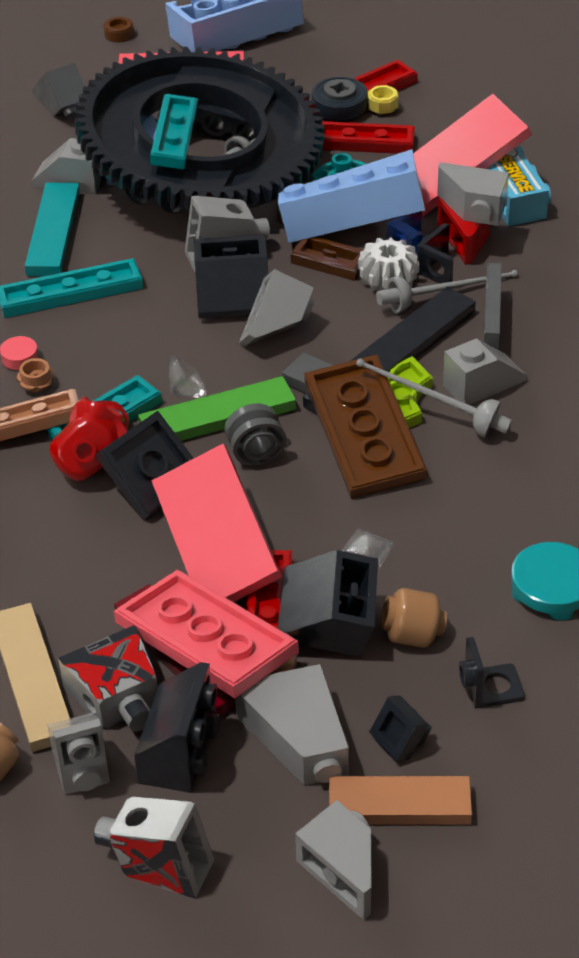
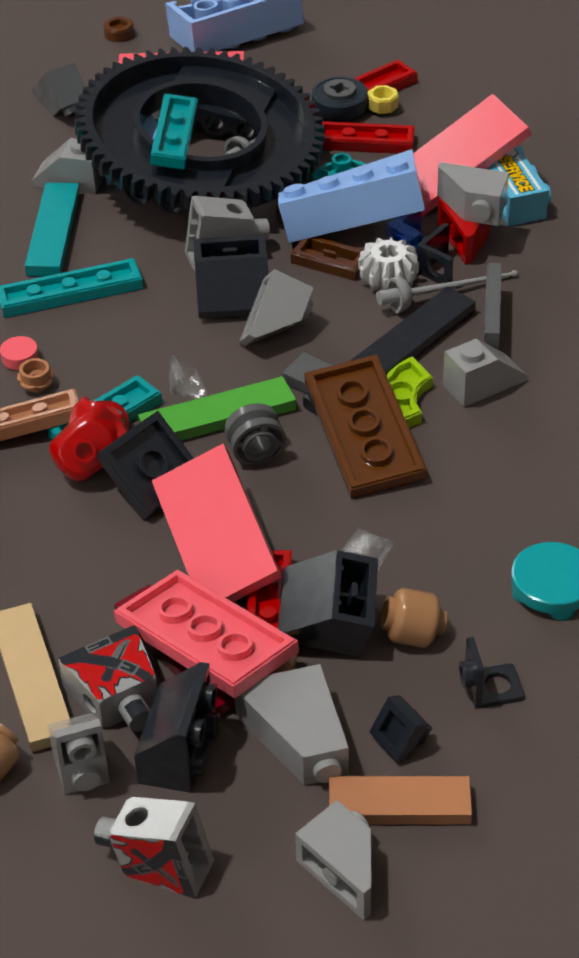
light grey sword [356,359,512,438] -> none

